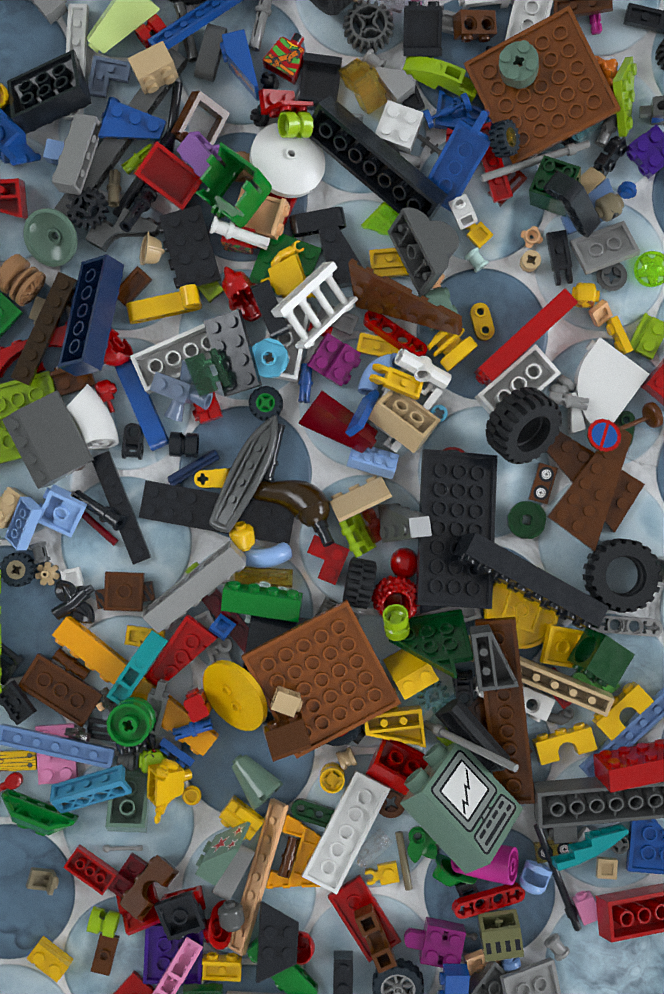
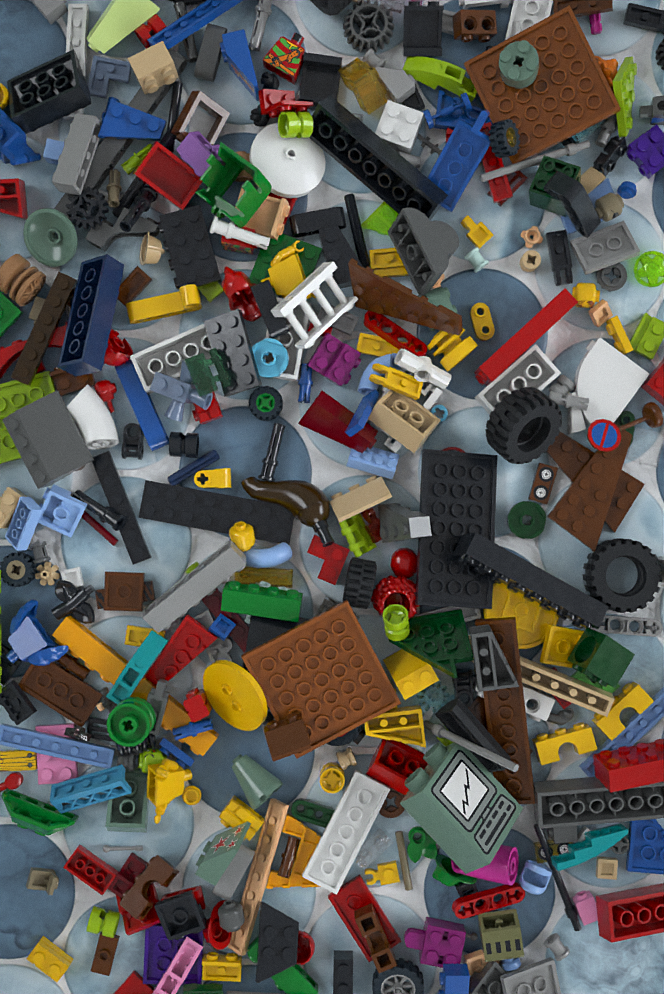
dark grey piece [209,415,278,533] -> none
tan brick [271,685,303,717] -> none
white brick [448,194,478,230] -> none
none -> blue torso [6,599,69,666]
none -> black axle [344,193,370,268]

